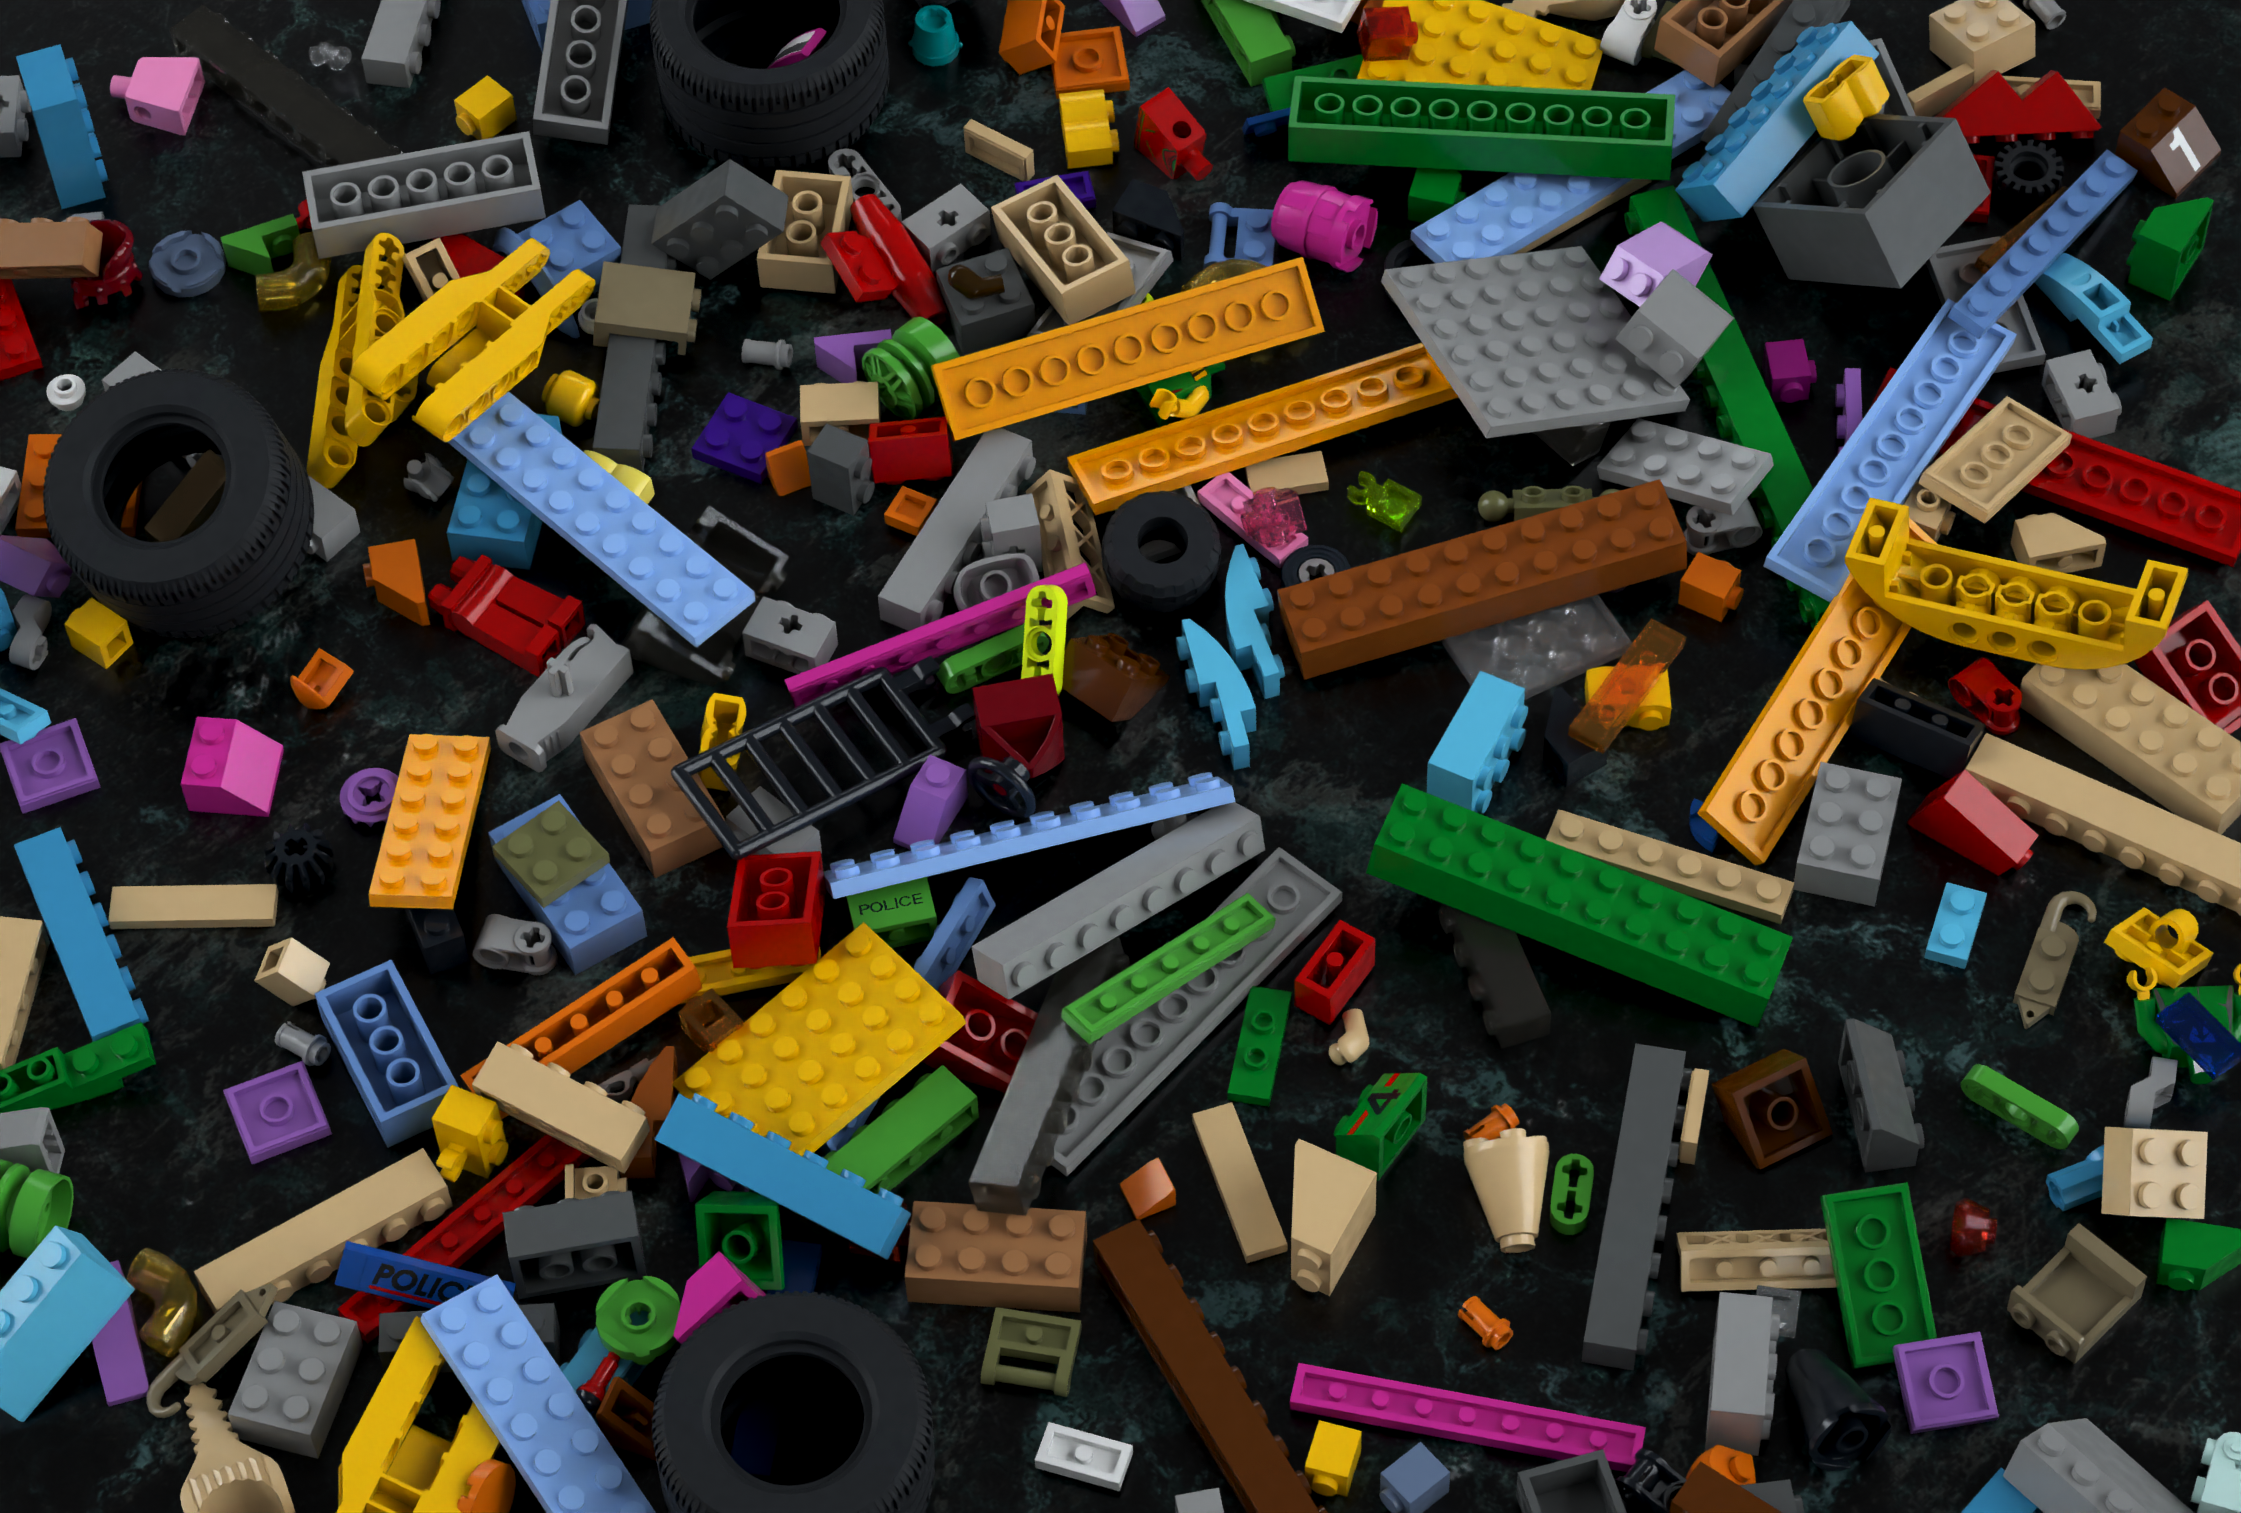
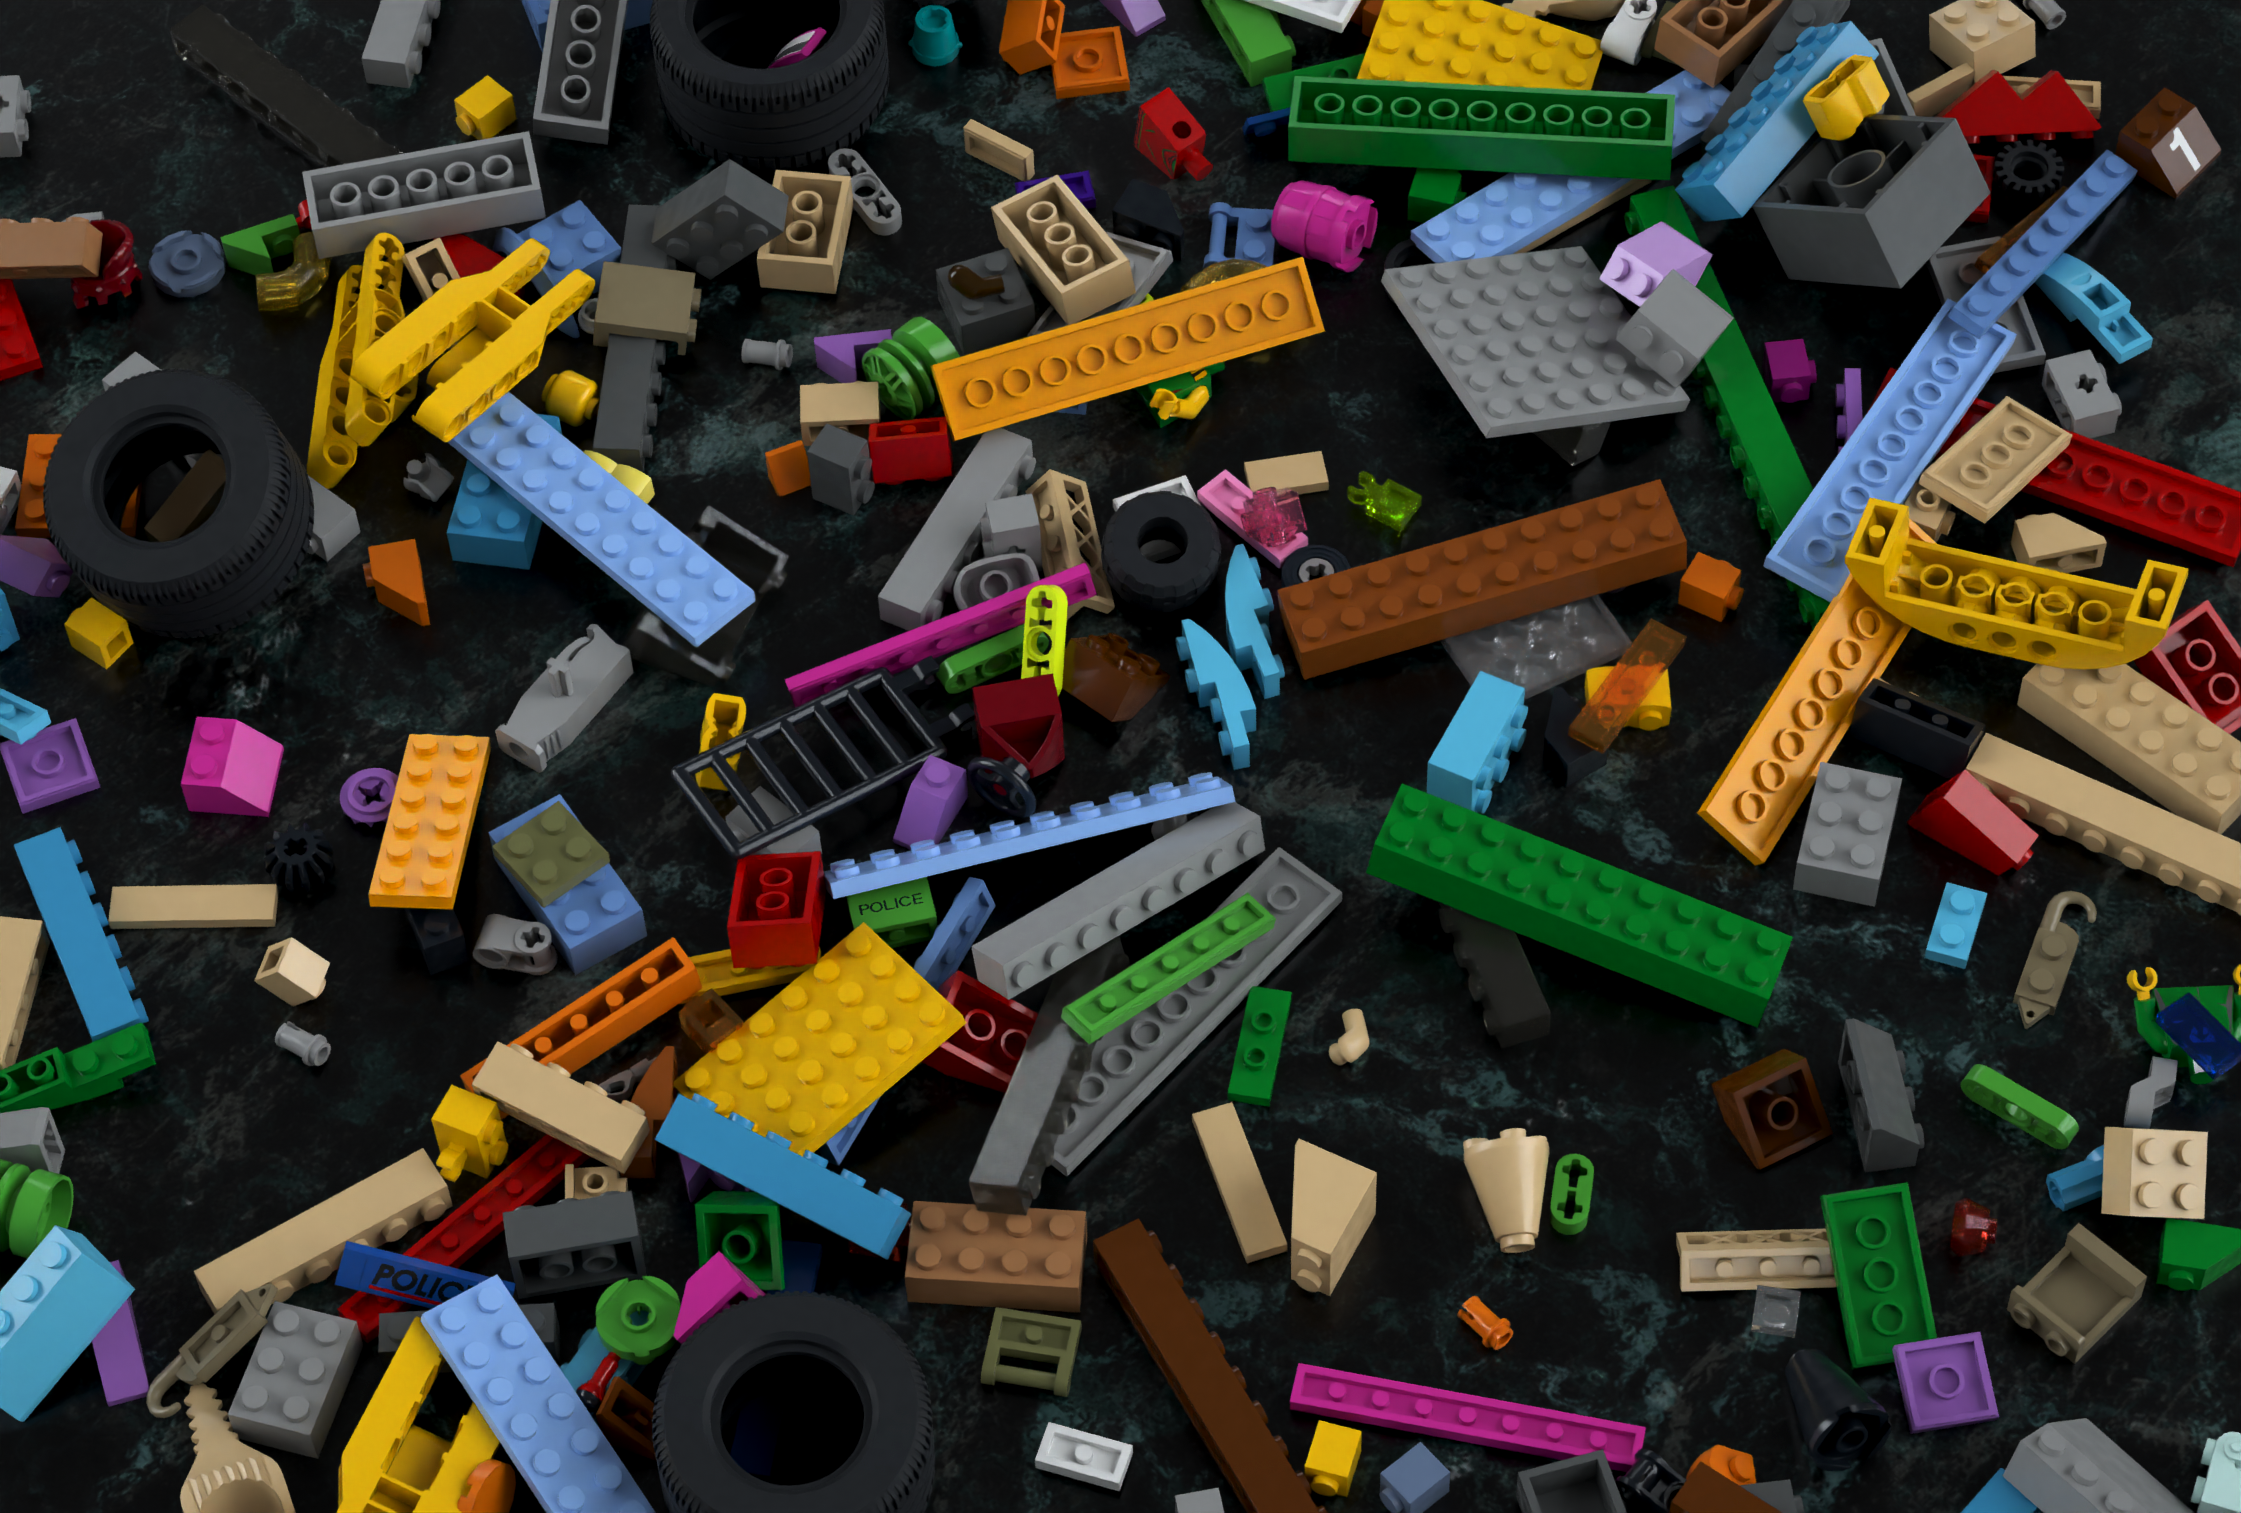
light grey piece [9,594,52,670] -> none
dark azure brick [16,44,109,209] -> none
white plate [46,374,86,411] -> none
bright pink torso [110,57,205,135] -> none
clear yellow cylinder [127,1248,197,1358] -> none
medium lavender tile [223,1061,332,1164] -> none
orange plate [290,648,354,709] -> none
clear arm [309,42,352,71] -> none
medium blue brick [314,959,459,1148] -> none
red hips [428,554,585,677] -> none
medium nougat brick [579,699,725,878] -> none
dark purple plate [691,392,798,484] -> none
light grey brick [742,596,838,674] -> none
red plate [820,194,949,327] -> none
bright green brick [823,1065,979,1194] -> none
orange plate [884,486,938,536] -> none
light grey brick [901,183,991,272] -> none
yellow brick [1059,89,1119,169] -> none
light orange plate [1067,343,1458,516] -> none
orange slope [1119,1157,1176,1220] -> none
red brick [1295,920,1375,1025] -> none
green slope [1334,1073,1427,1181] -> none
clear red brick [1357,6,1418,62] -> none
orange pin [1463,1103,1520,1140] -> none
olive plate [1478,486,1620,522] -> none
tan plate [1546,809,1795,924] -> none
dark grey brick [1581,1043,1692,1371] -> none
light grey plate [1597,418,1774,516] -> none
tan tile [1678,1068,1709,1165] -> none
light grey piece [1683,498,1763,556] -> none
blue tile [1689,798,1722,852] -> none
light grey brick [1705,1292,1780,1456] -> none
red piece [1948,657,2023,735] -> none
yellow plate [2104,907,2214,989] -> none
green slope [2127,197,2214,301] -> none

